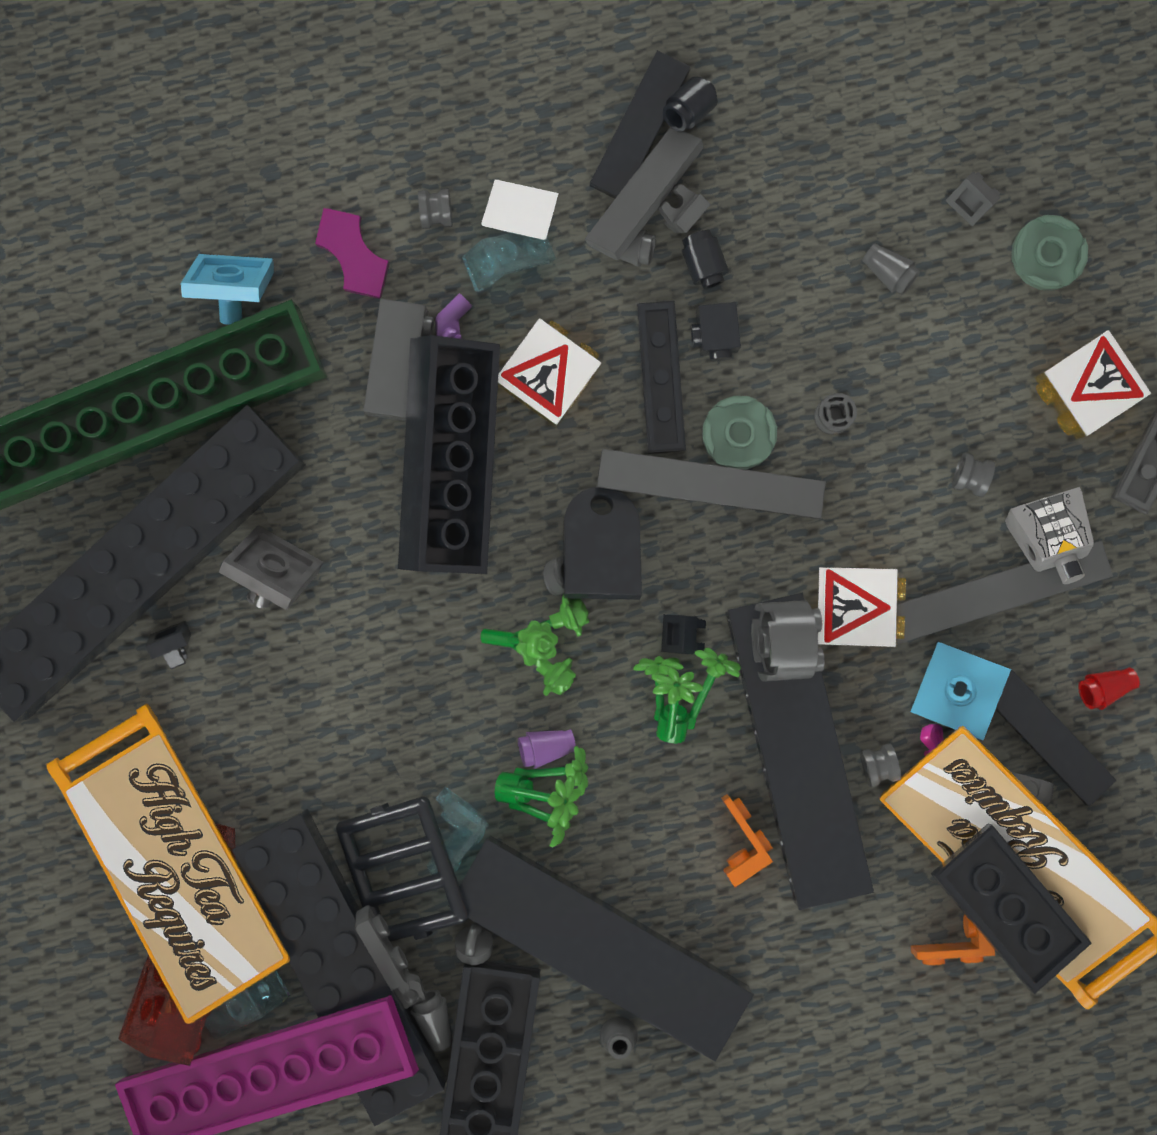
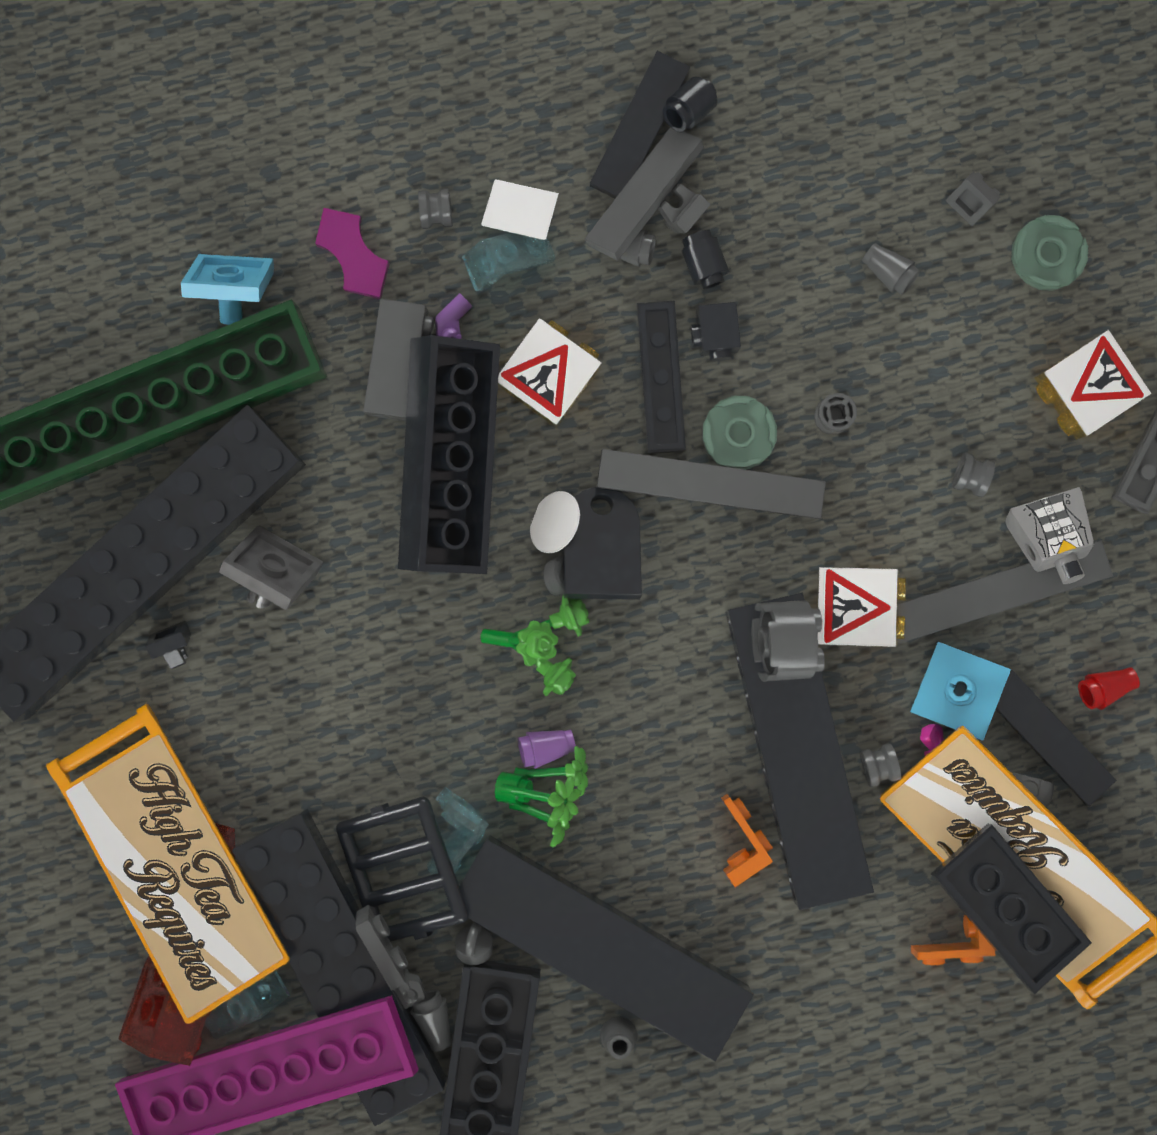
plant [633,648,741,744] -> none
black tile [661,614,706,654] -> none
none -> white sticker [530,491,580,553]

